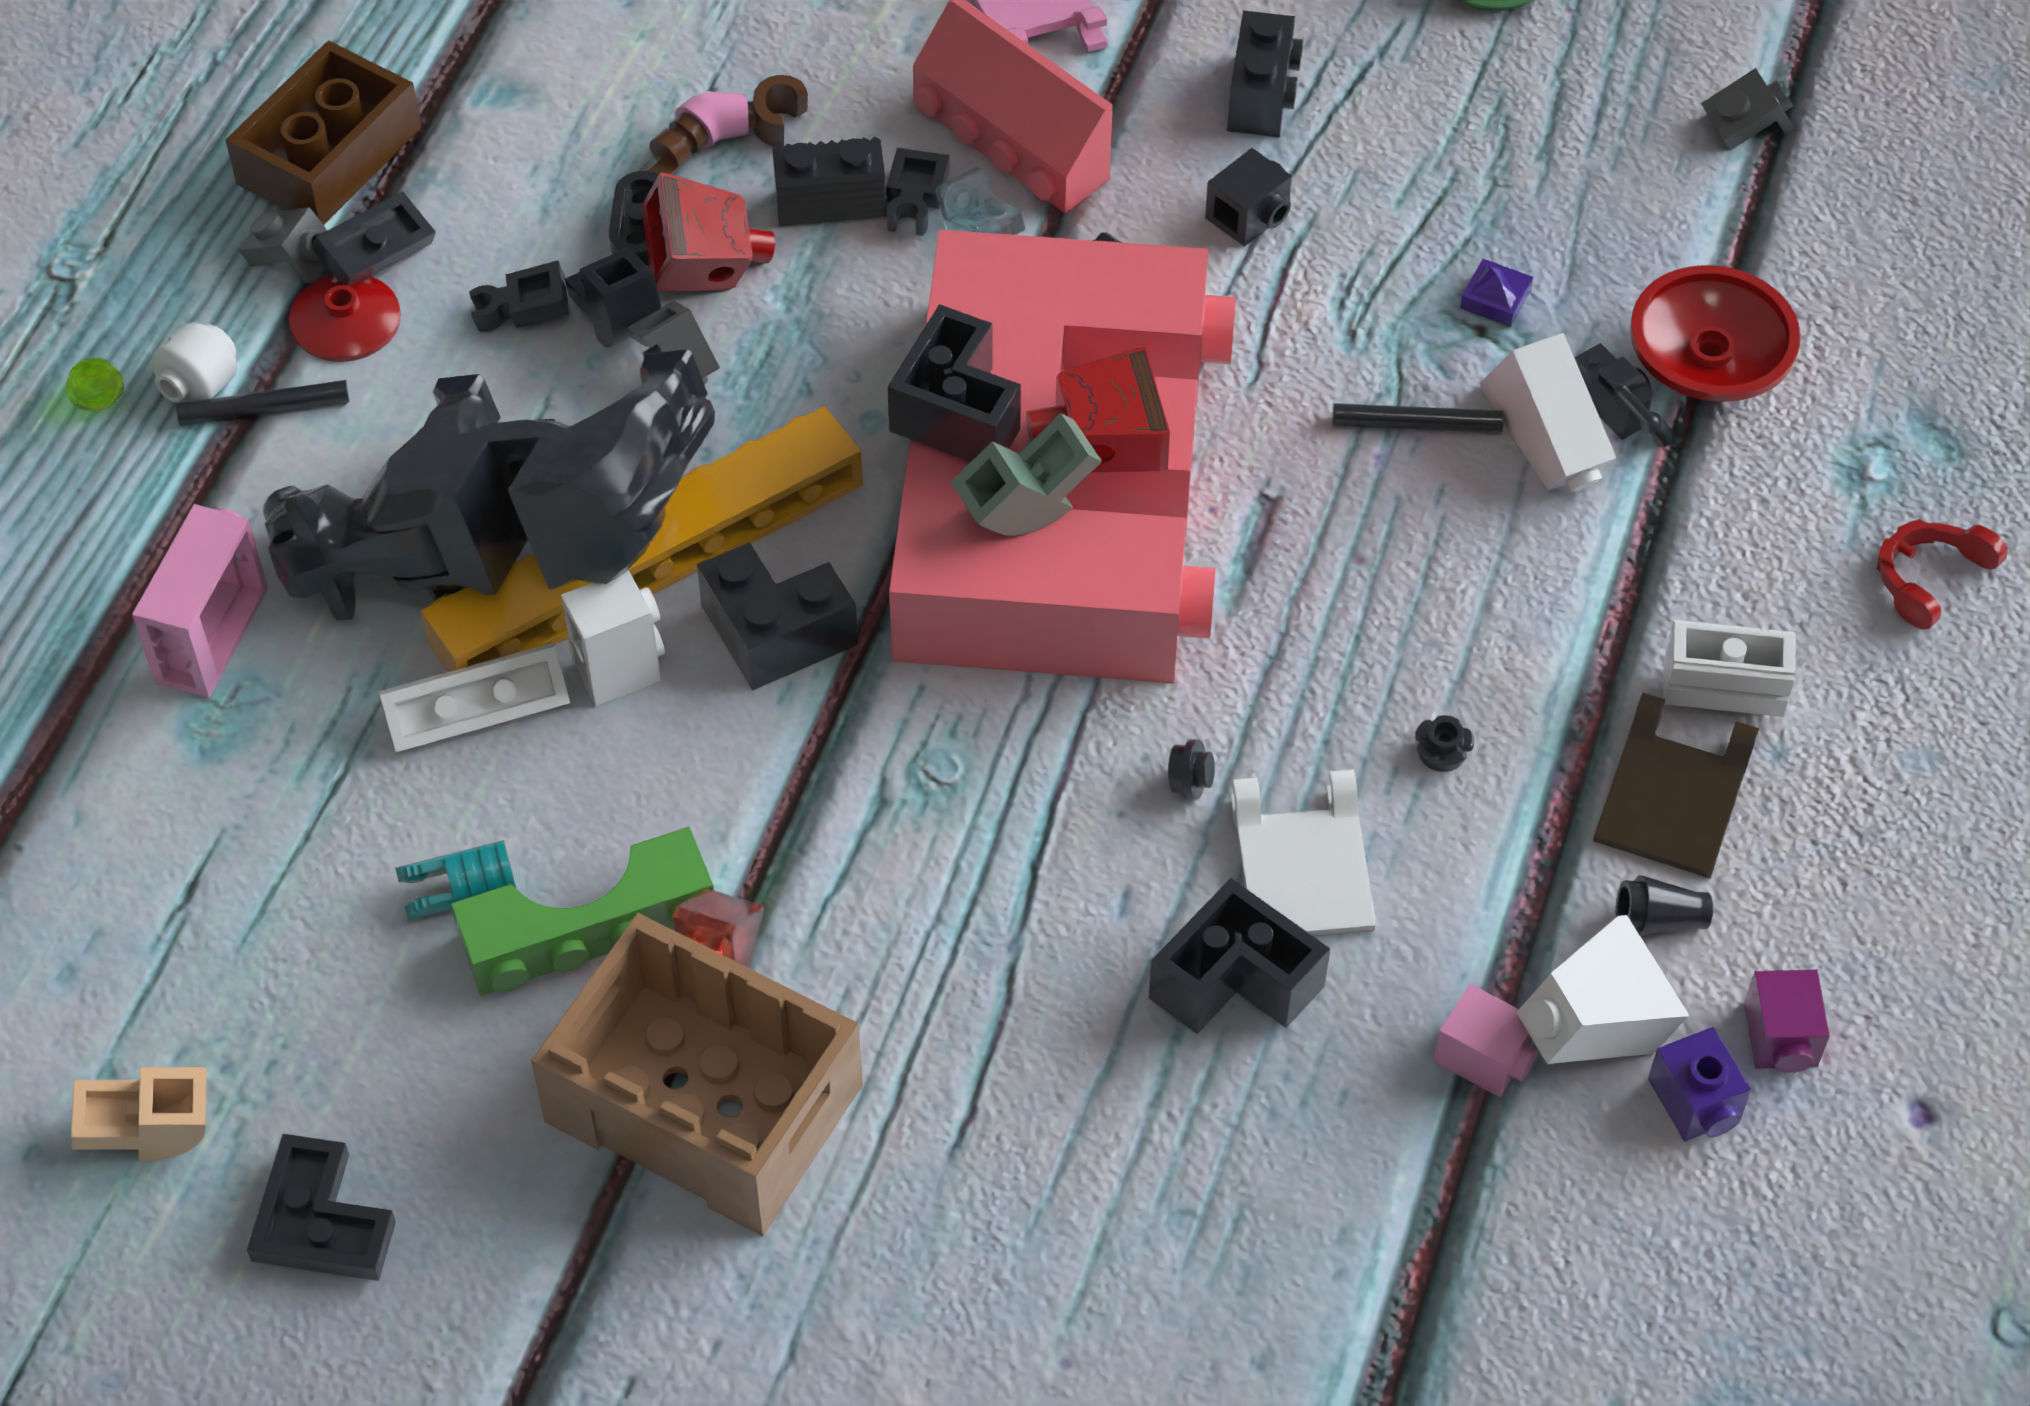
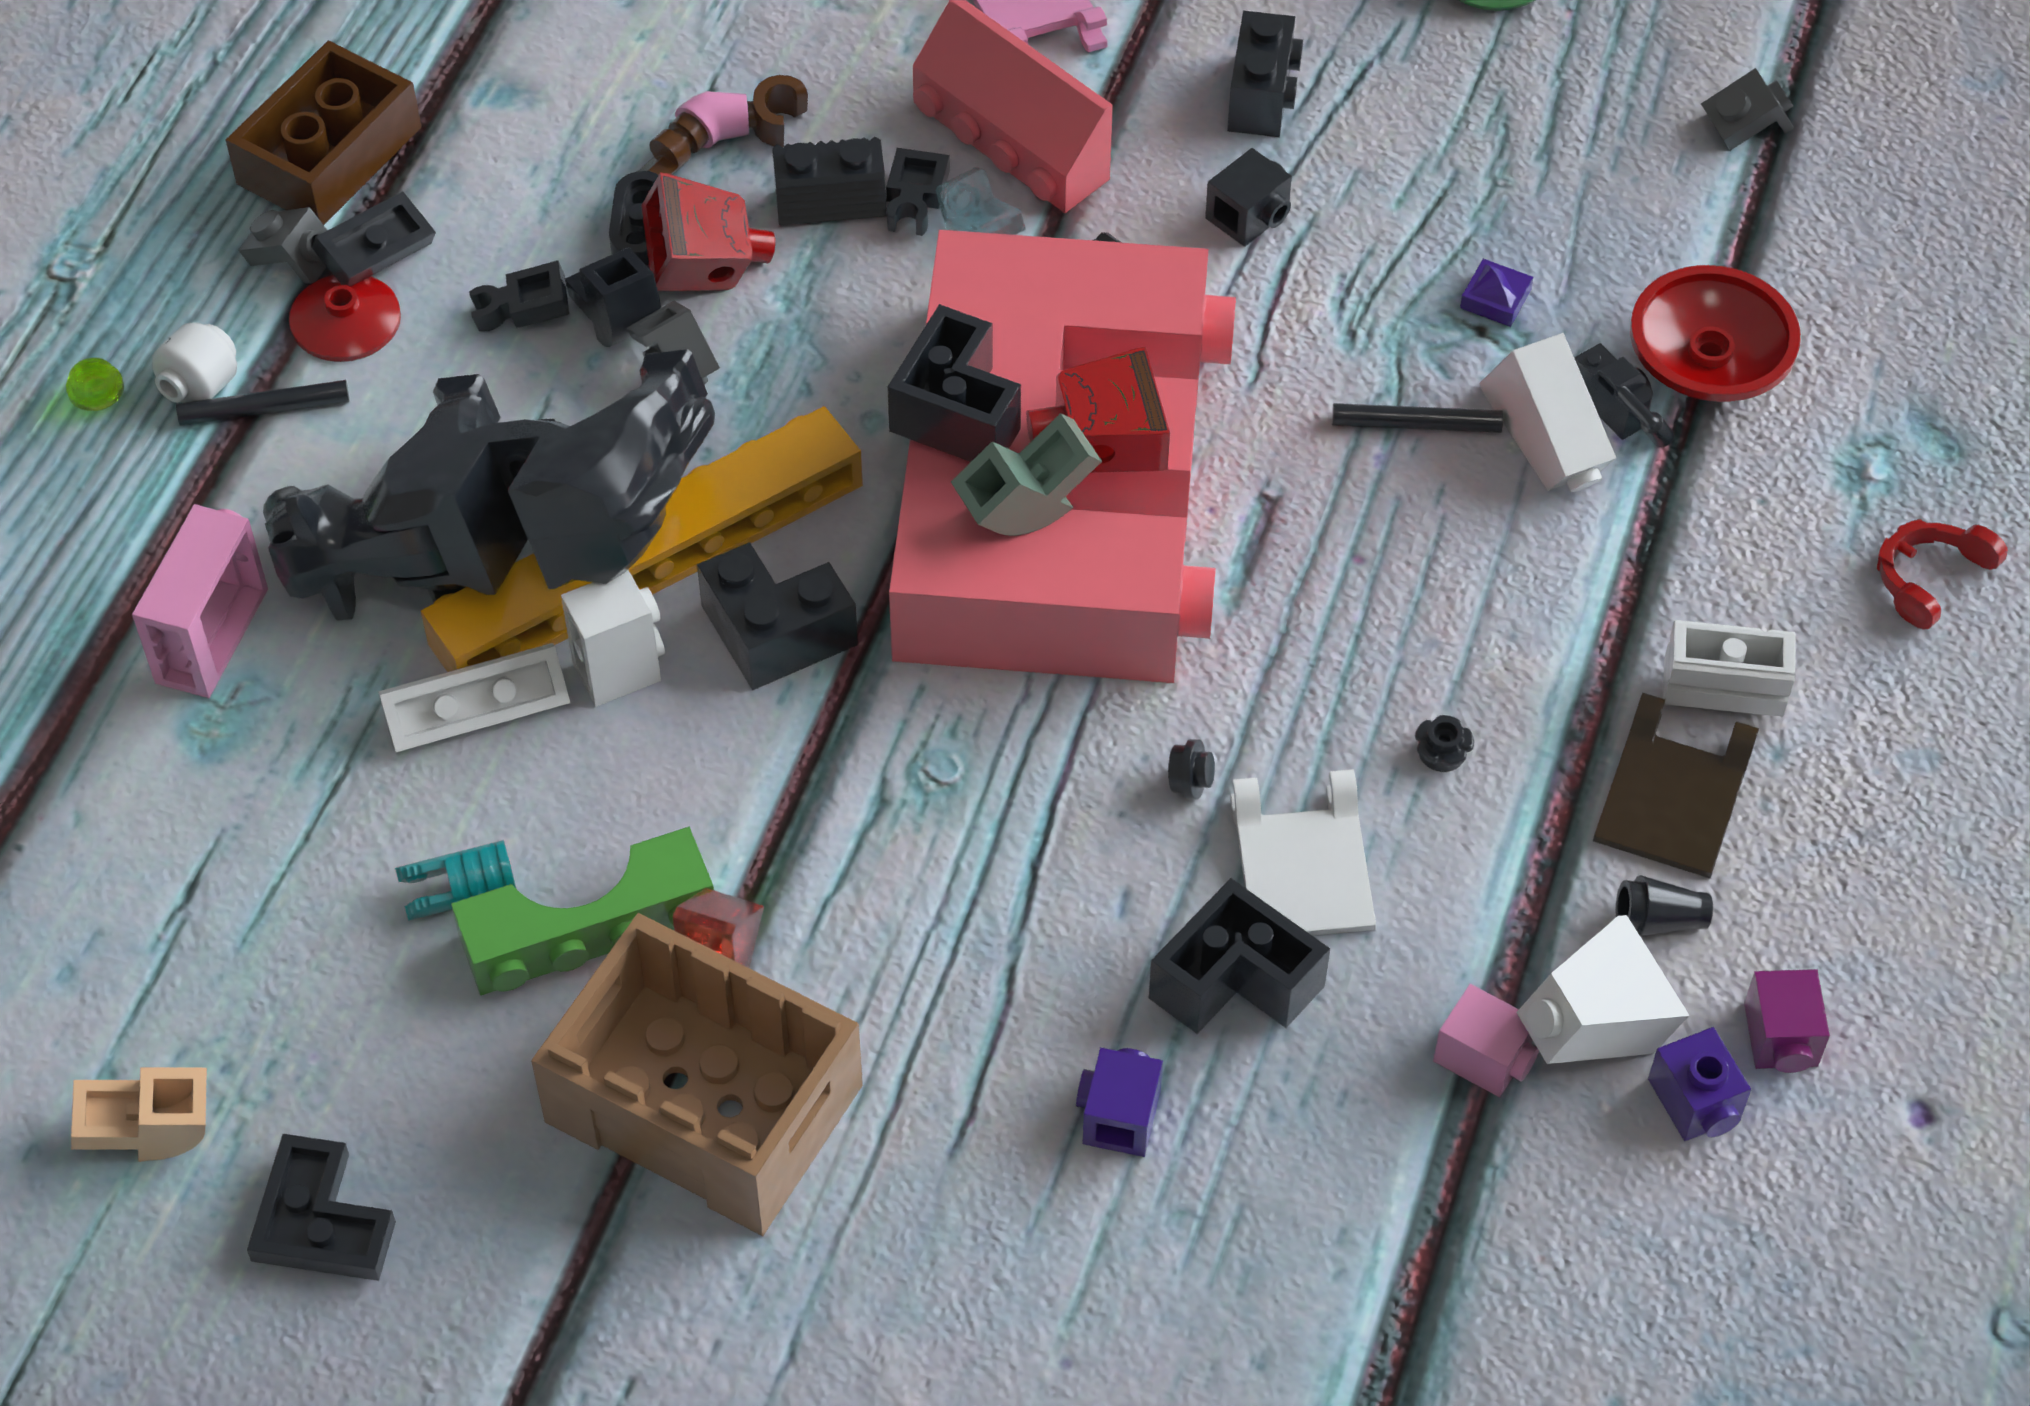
none -> dark purple brick [1076,1047,1163,1157]

